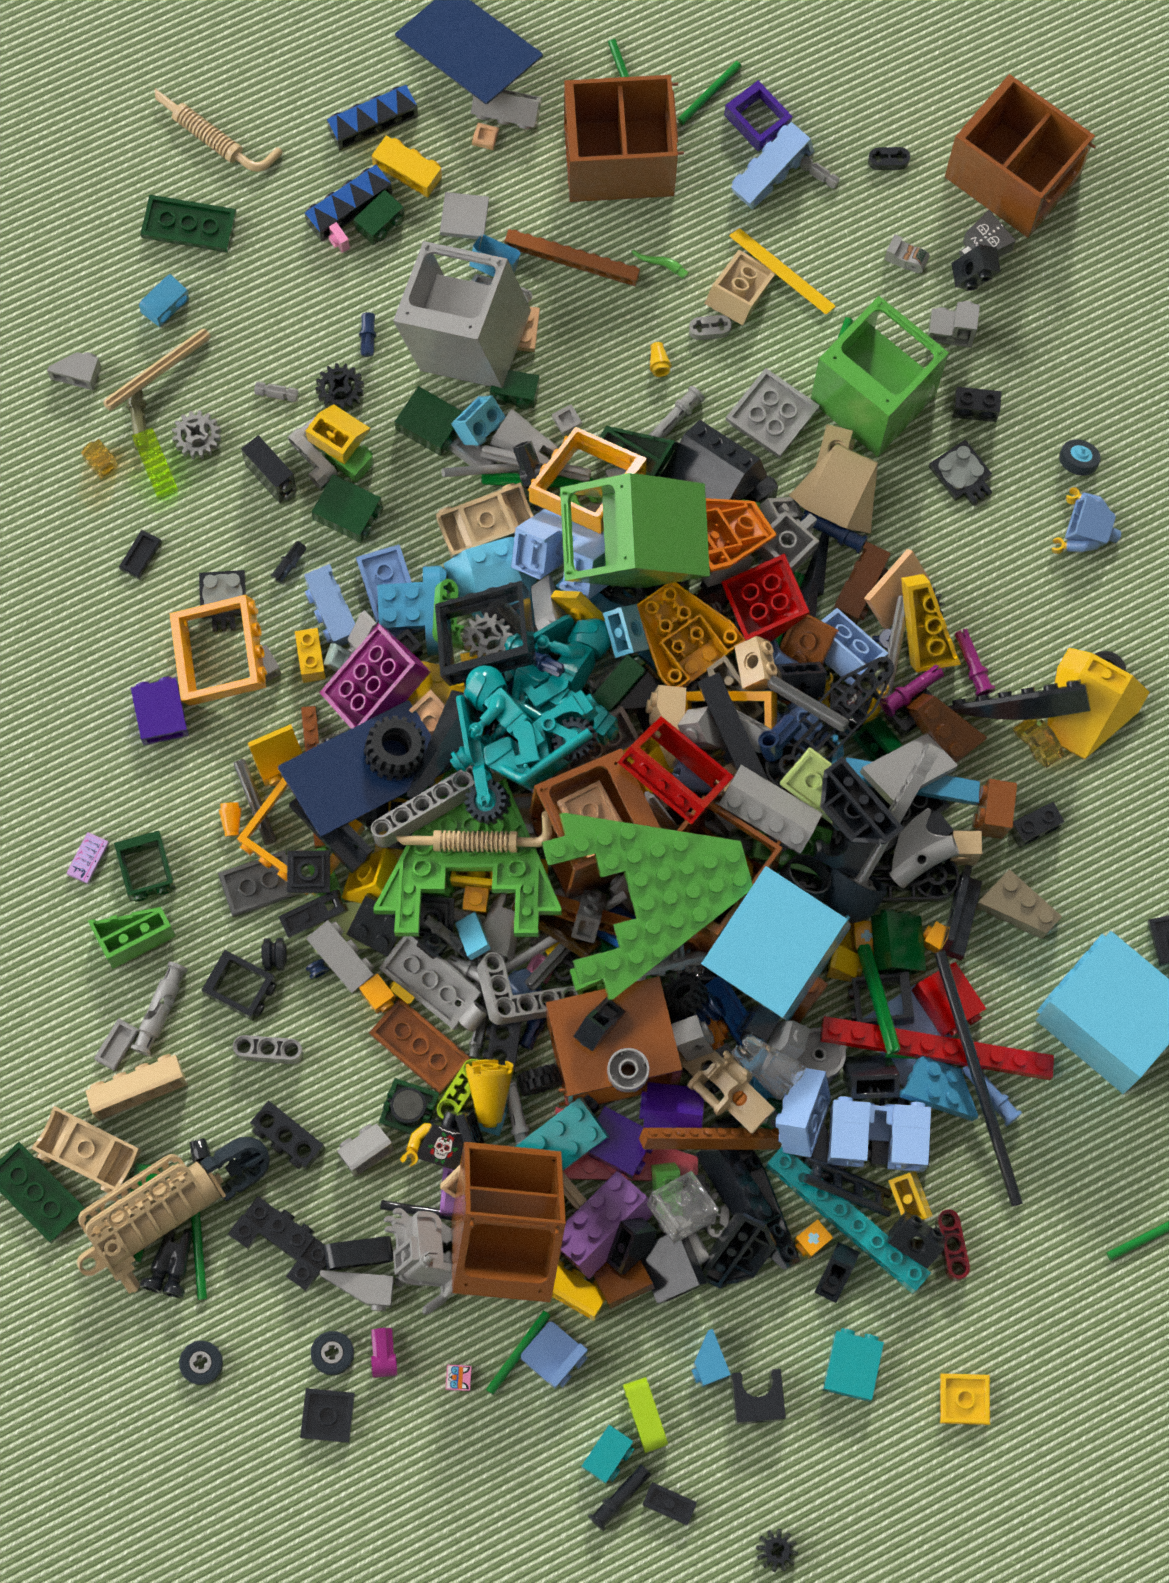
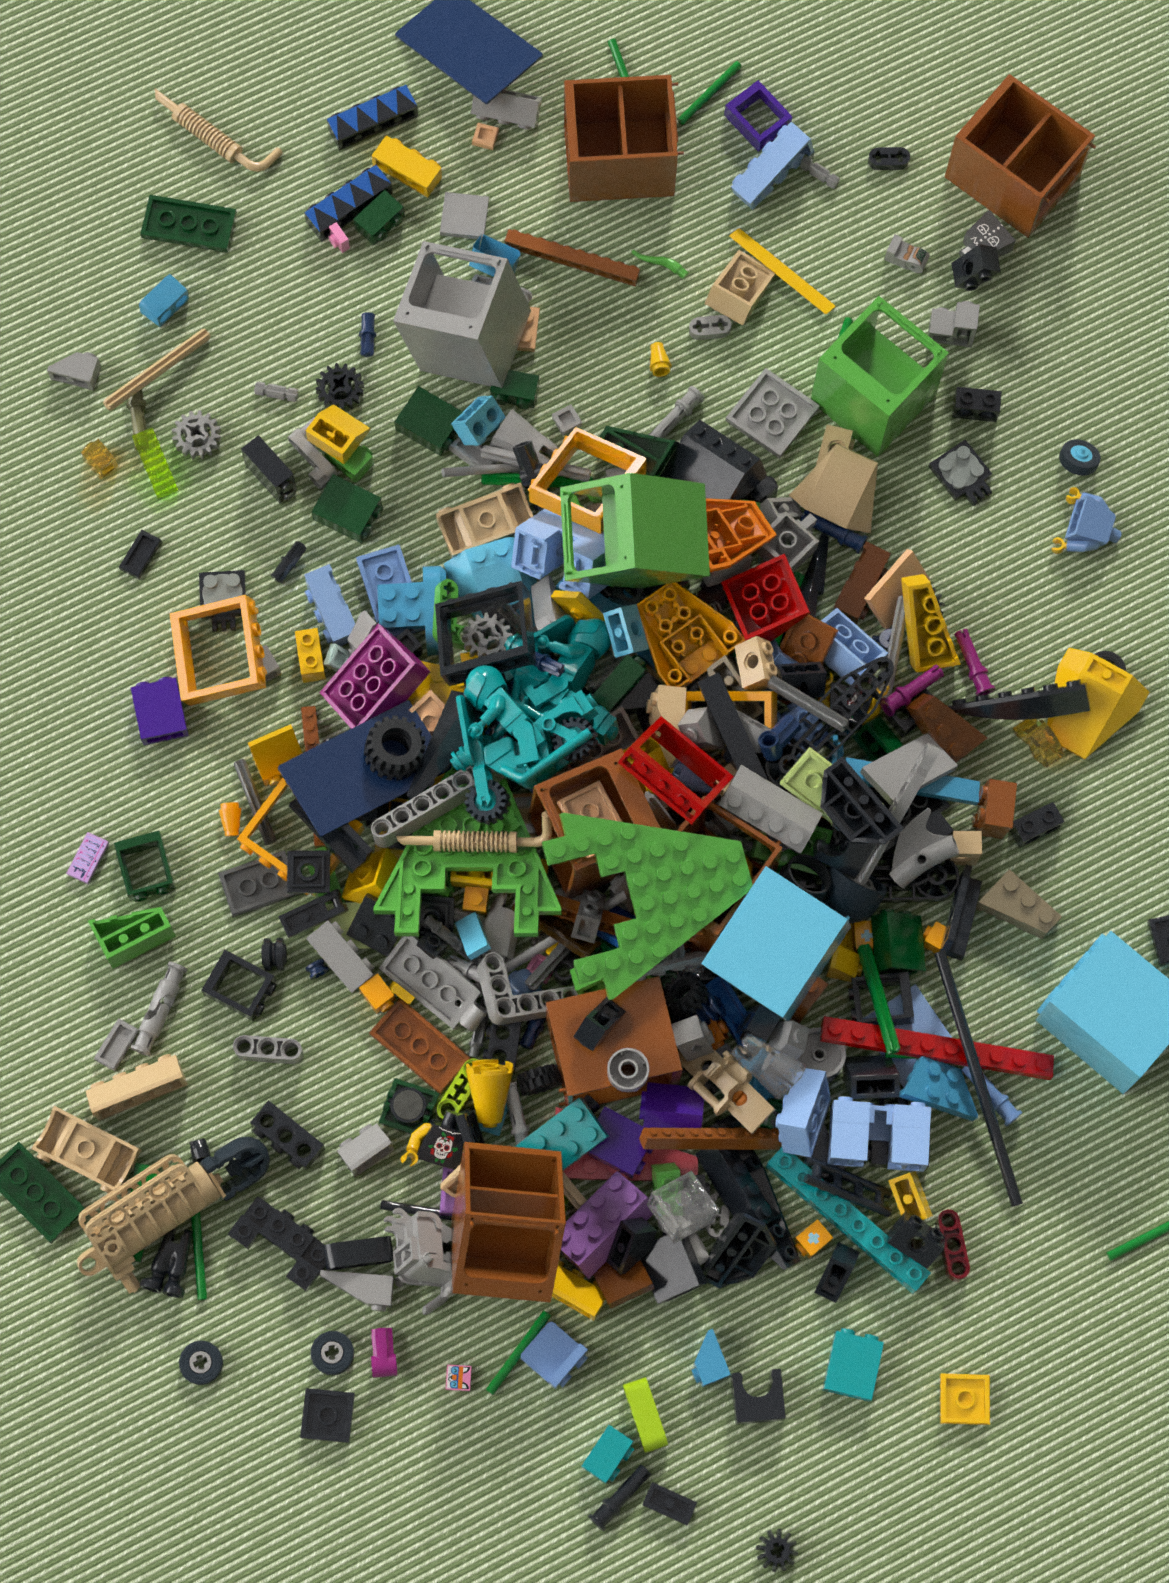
red brick [911,962,986,1037] -> none

